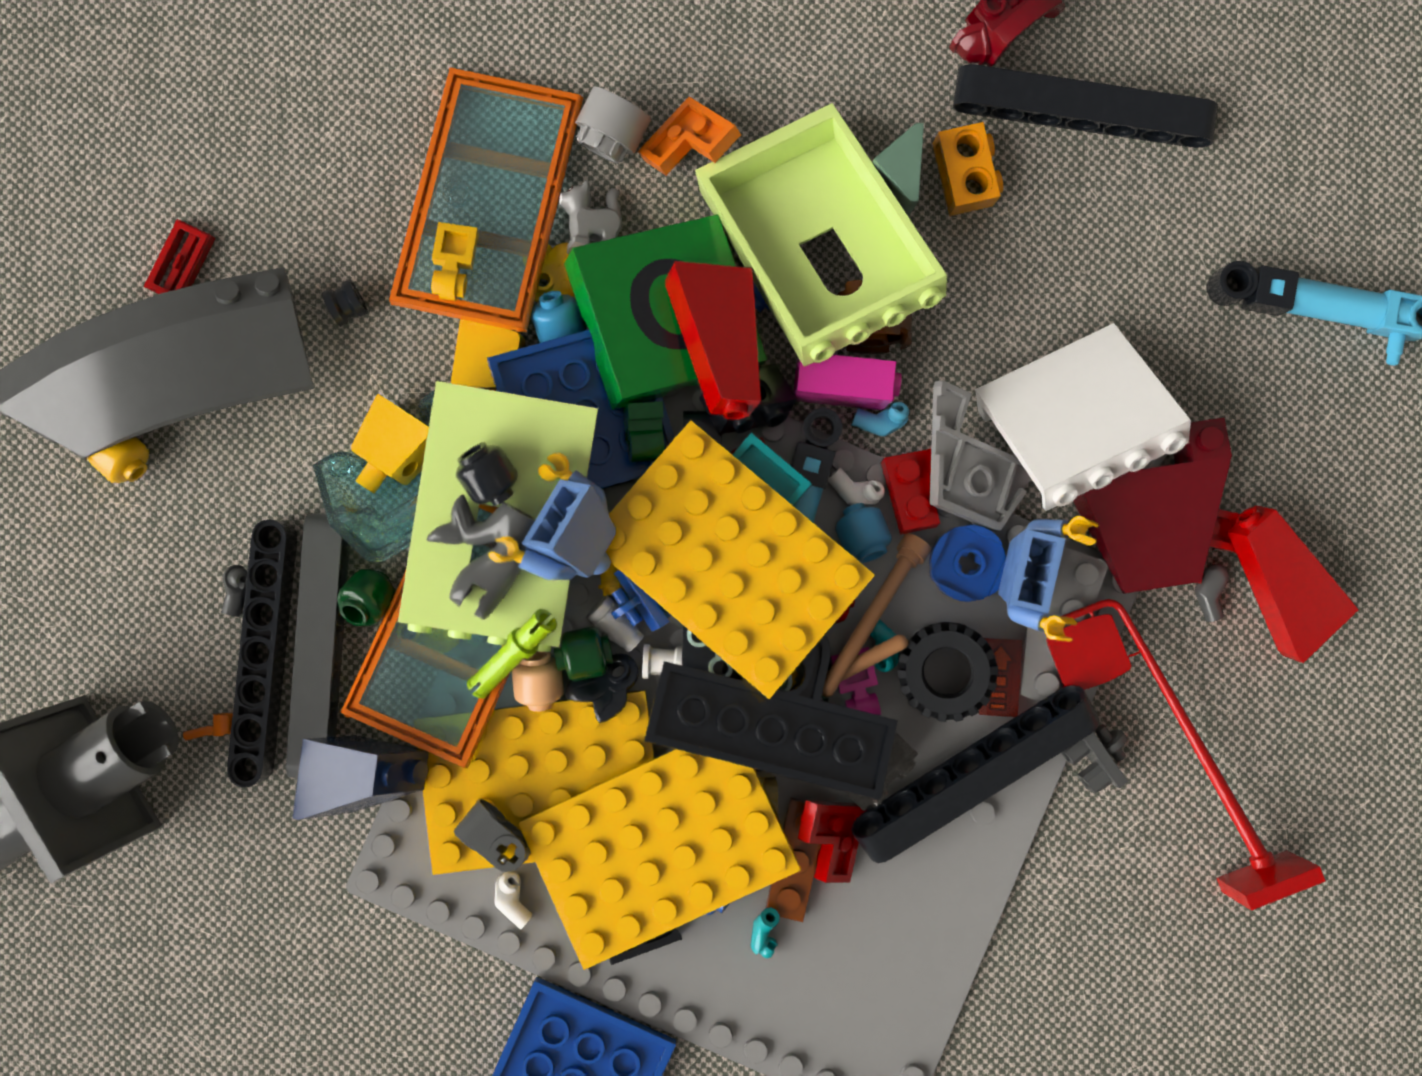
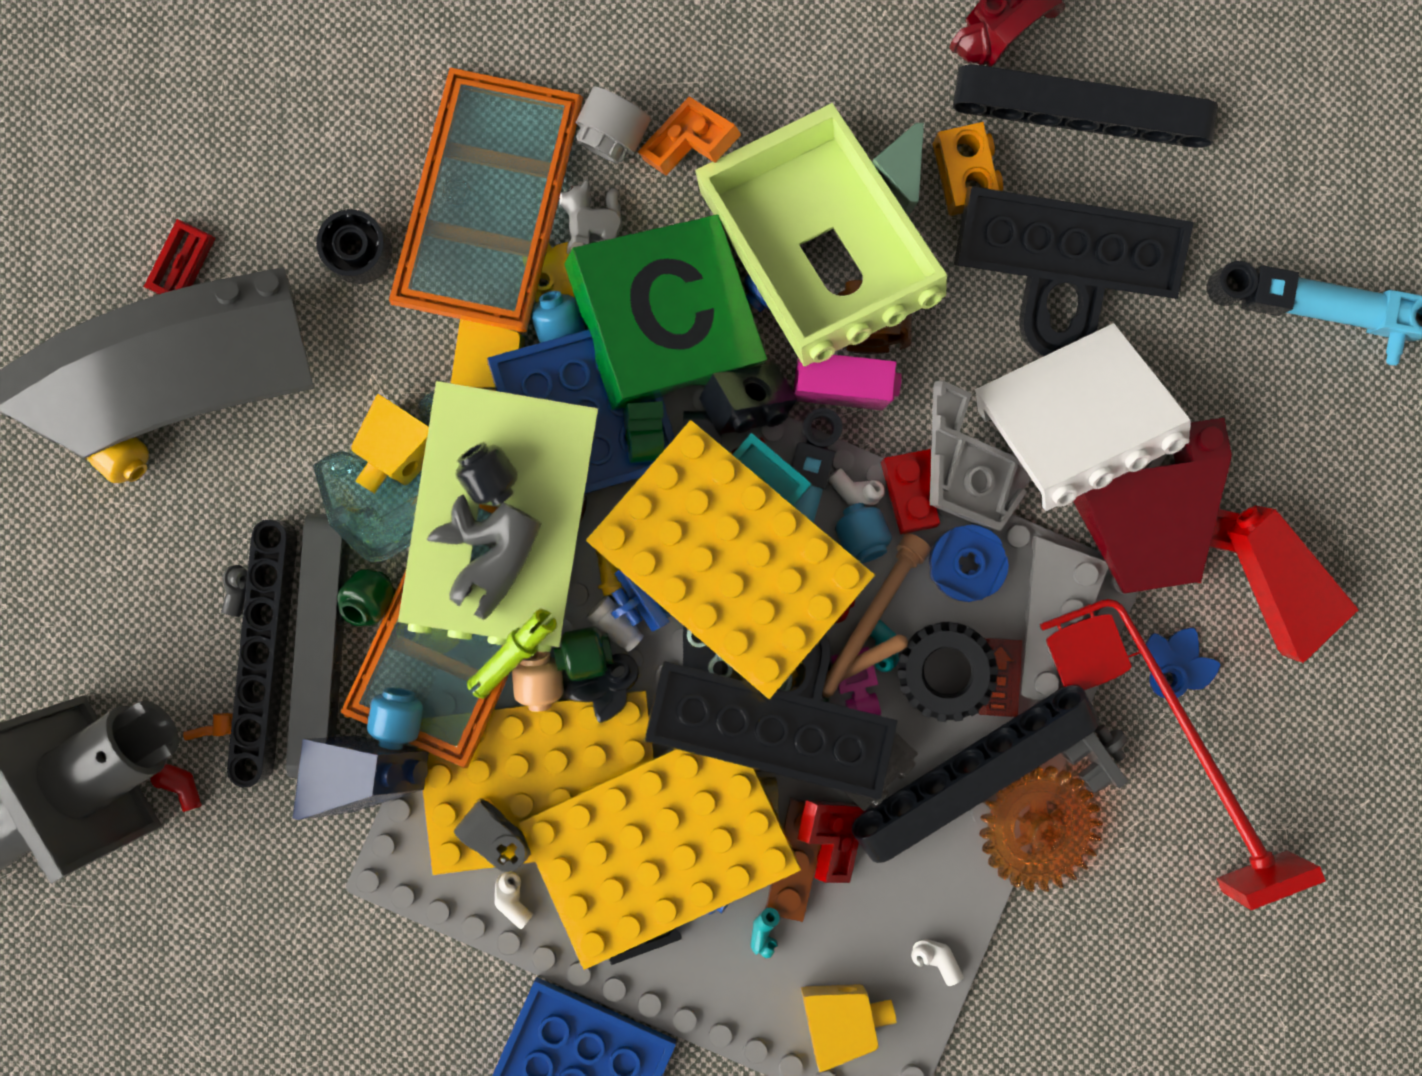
black wheel [322,279,368,327] -> none
yellow plate [431,222,479,301] -> none
medium blue torso [489,453,616,580] -> none
white bush [642,644,683,679] -> none
red slope [665,261,761,420] -> none
medium azure arm [851,401,909,437] -> none
medium blue torso [998,516,1099,642] -> none
dark grey arm [1195,564,1229,622] -> none
none -> red arm [150,764,202,812]
none -> black piece [316,209,392,284]
none -> dark azure head [367,687,423,750]
none -> yellow torso [801,984,897,1072]
none -> white arm [911,939,964,986]
none -> black plate [954,186,1194,357]
none -> clear orange gear [979,765,1103,892]
none -> blue plate [1146,628,1220,698]

